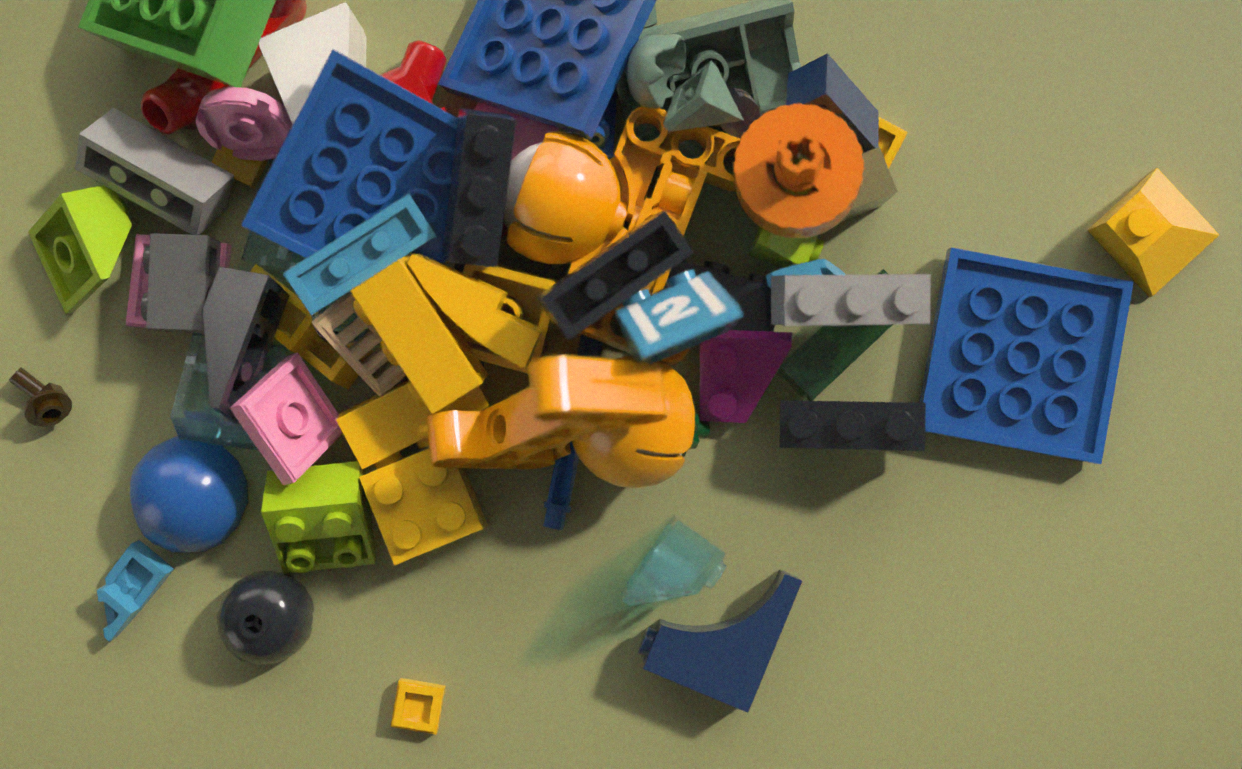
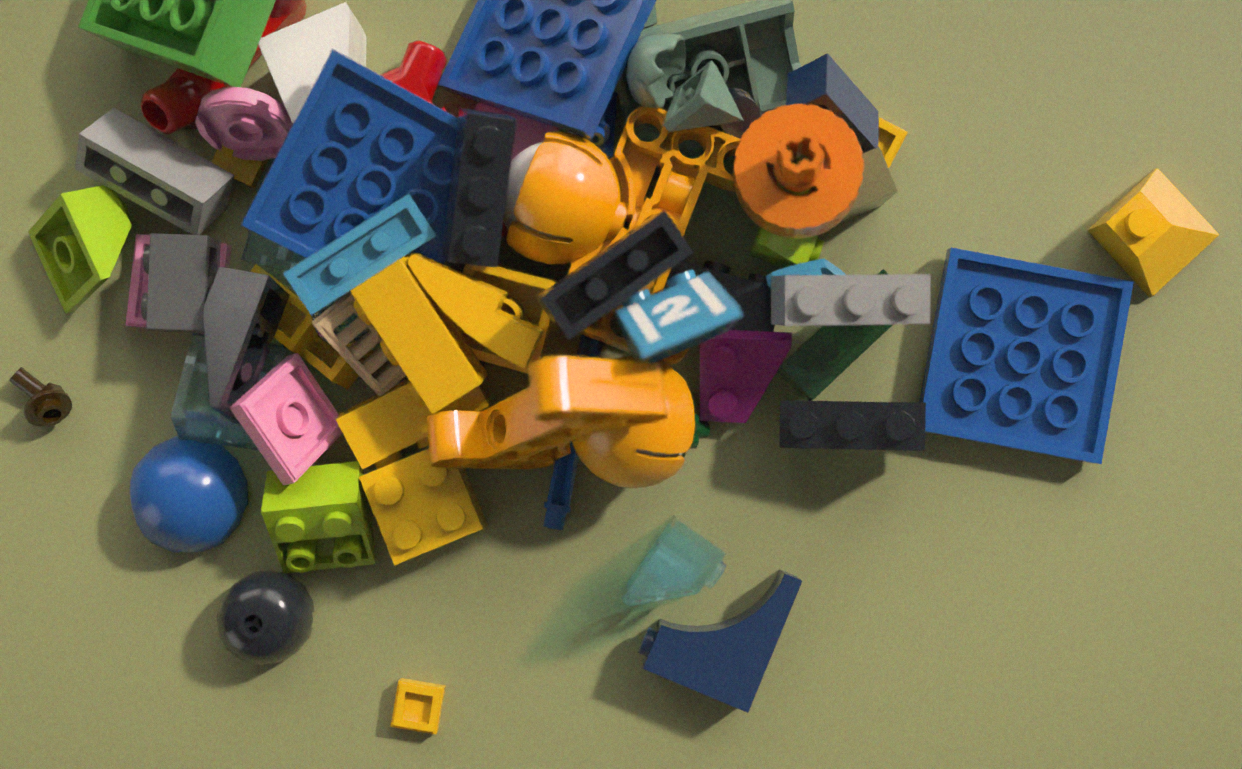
dark azure slope [97,540,174,642] -> none

